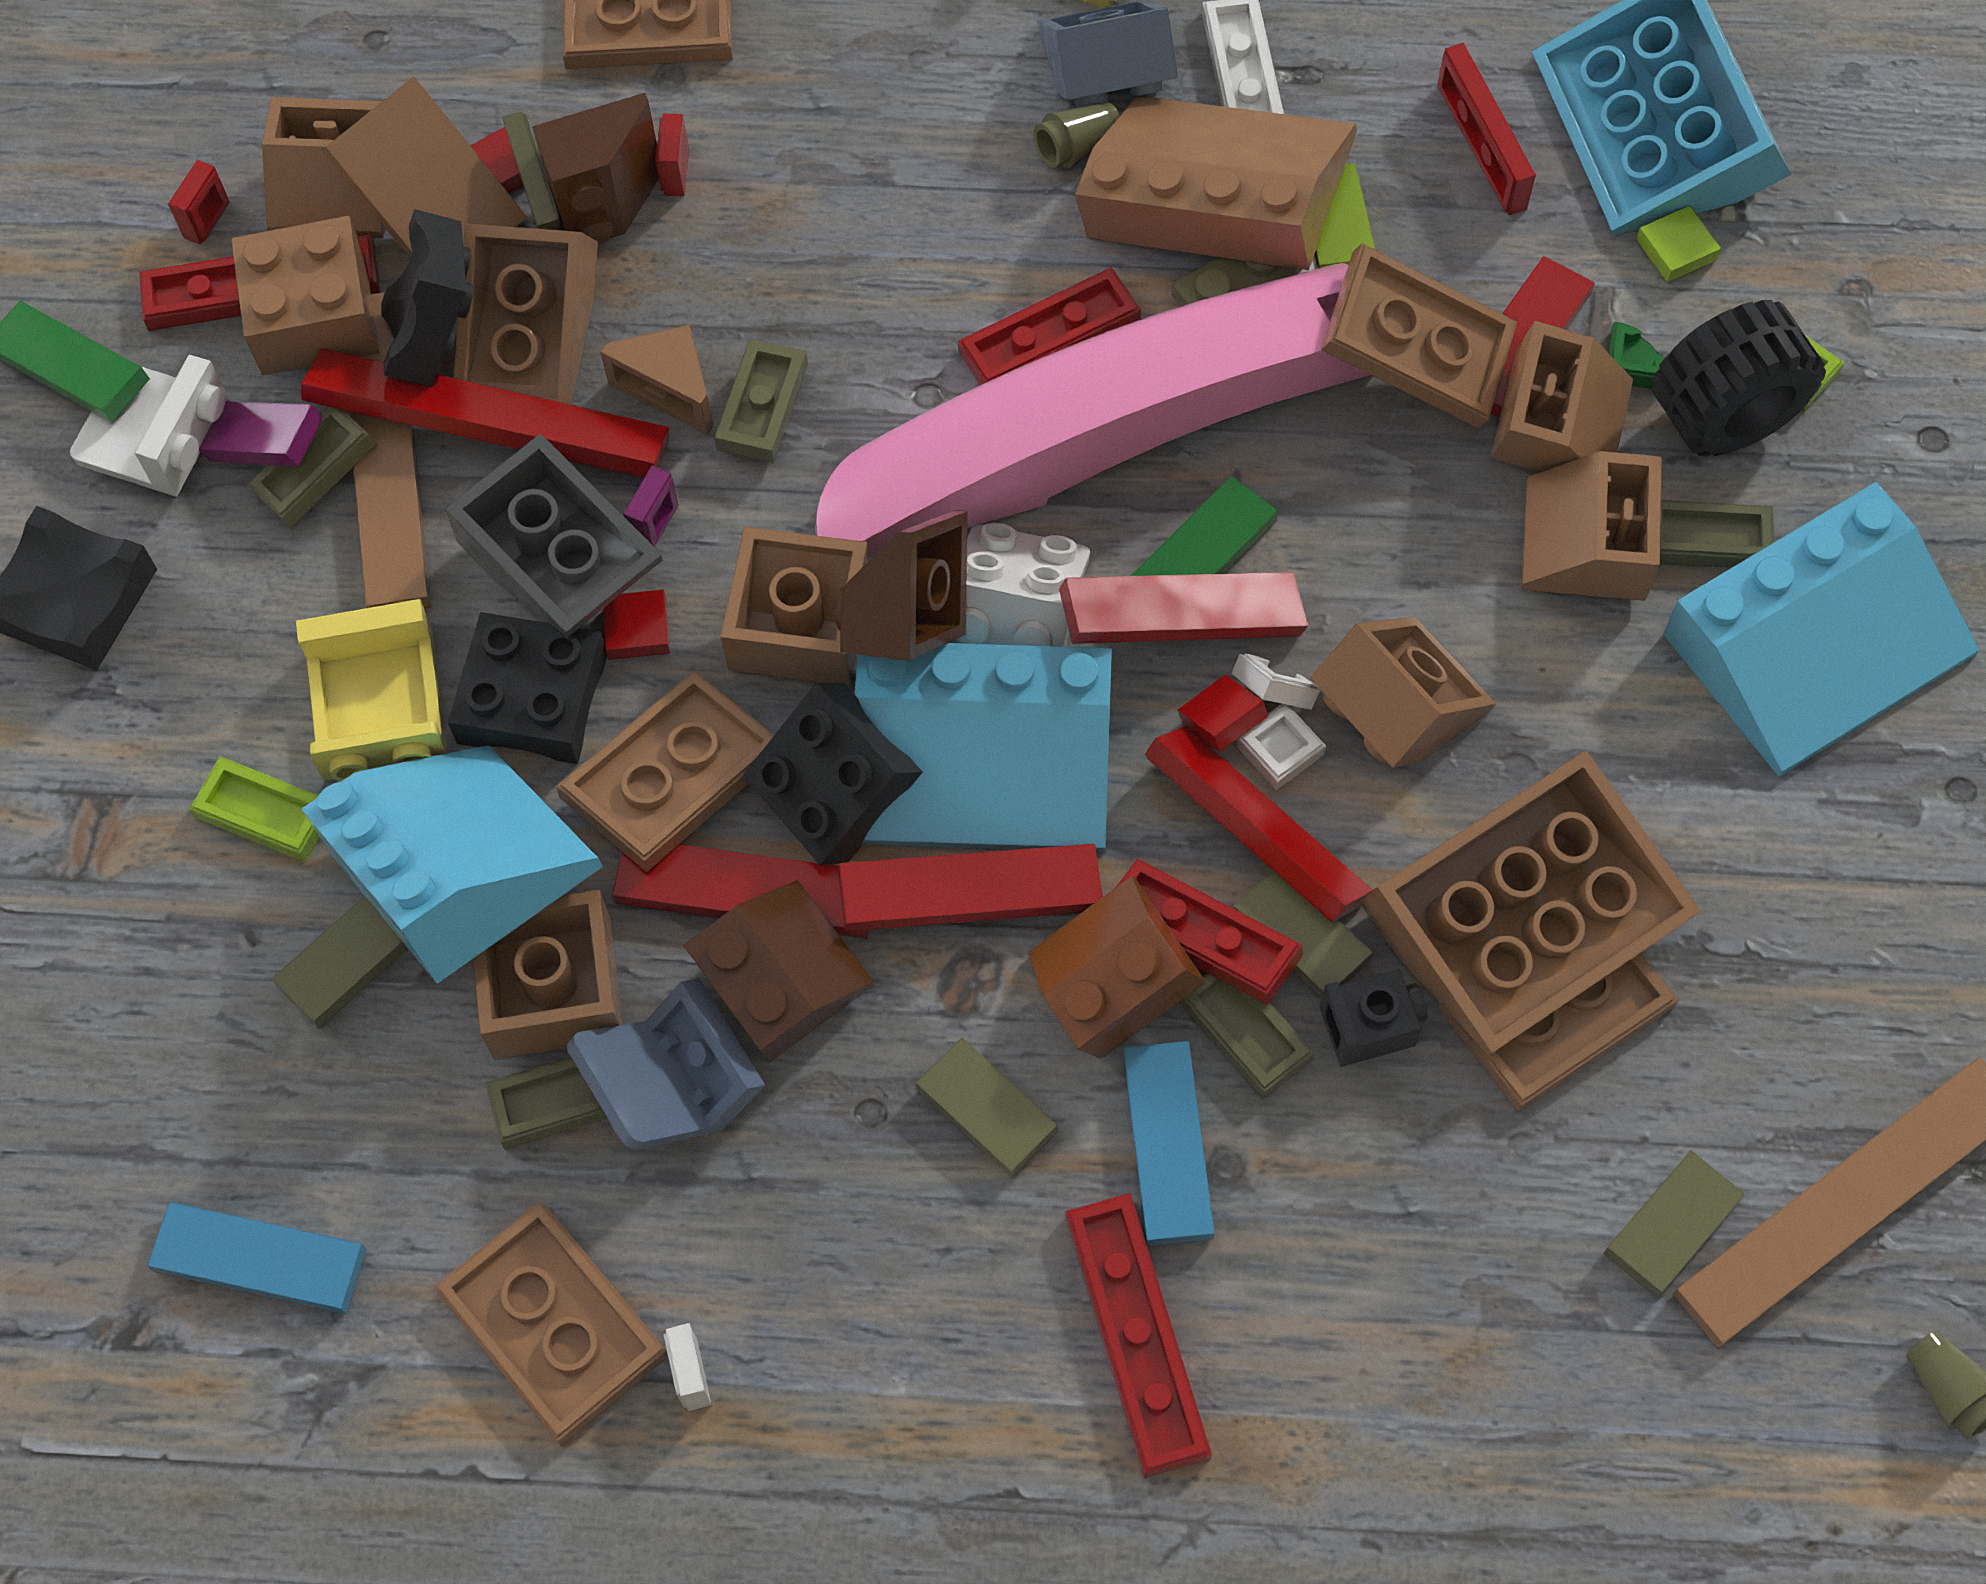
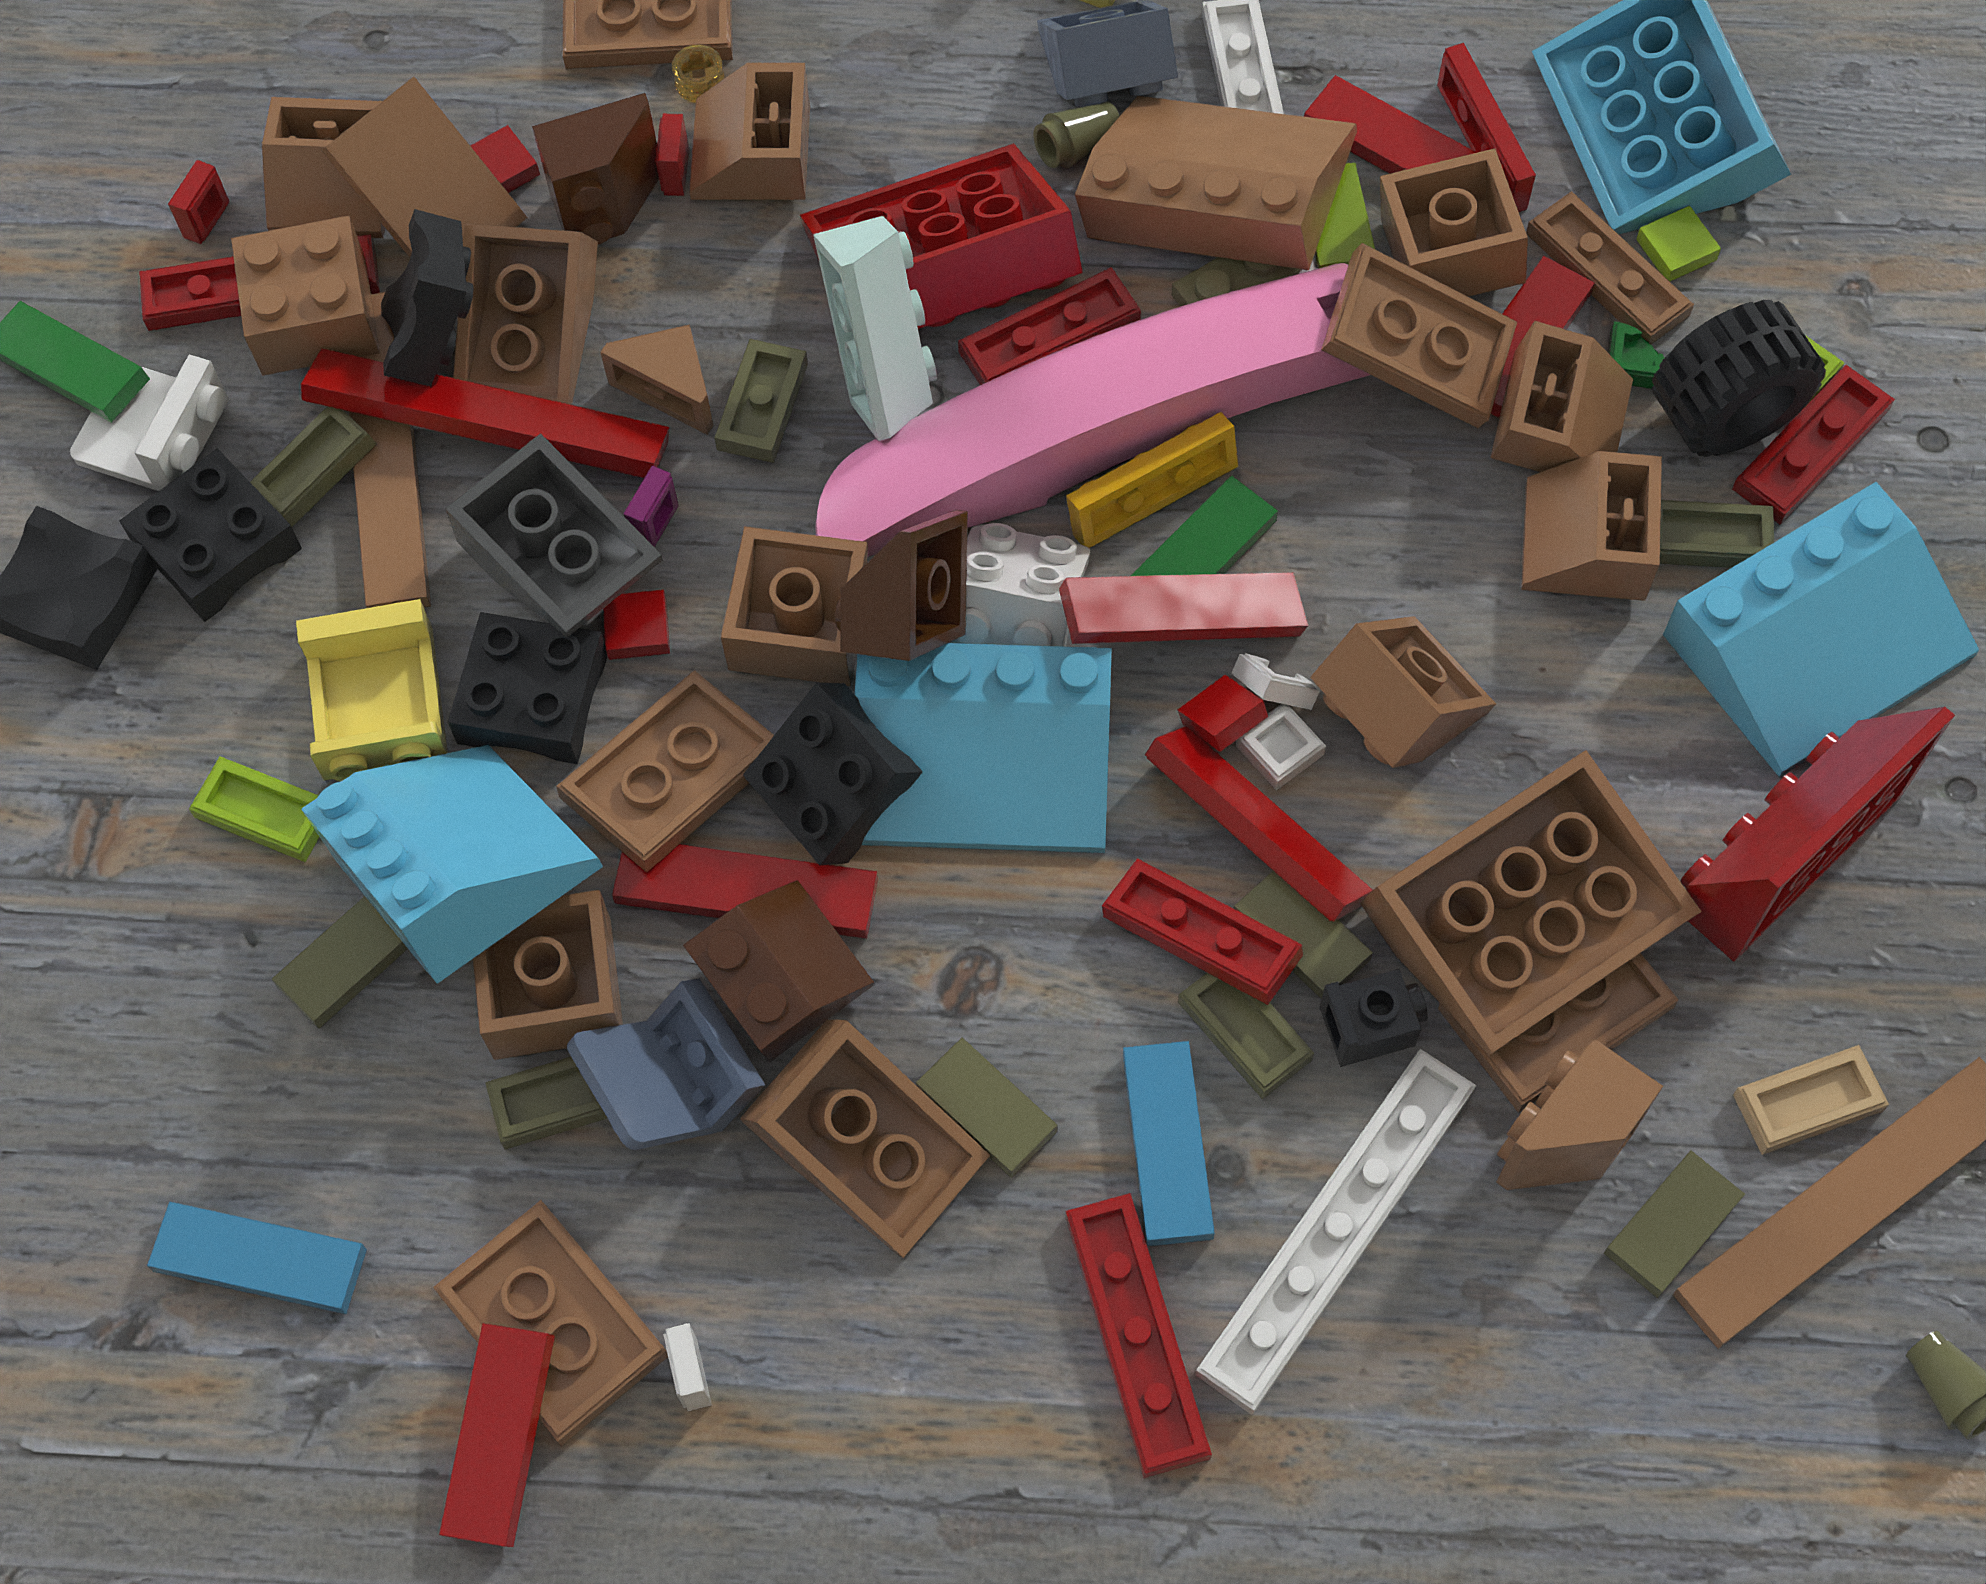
magenta tile [199,401,324,466] -> none
olive tile [502,112,562,231] -> none
red tile [838,844,1103,932] -> none
dark orange slope [1028,876,1206,1059] -> none
none -> black brick [119,448,302,622]
none -> red tile [439,1323,555,1547]
none -> clear yellow bush [672,45,725,103]
none -> medium nougat slope [690,63,810,200]
none -> medium nougat slope [740,1020,990,1258]
none -> red slope [800,143,1083,329]
none -> light aqua slope [813,216,937,441]
none -> yellow plate [1066,412,1238,548]
none -> white tile [1195,1049,1477,1415]
none -> red tile [1304,75,1477,174]
none -> medium nougat brick [1380,149,1528,297]
none -> medium nougat slope [1496,1038,1663,1190]
none -> medium nougat tile [1526,191,1694,344]
none -> red slope [1680,706,1955,962]
none -> red tile [1732,365,1895,525]
none -> tan tile [1733,1045,1889,1155]

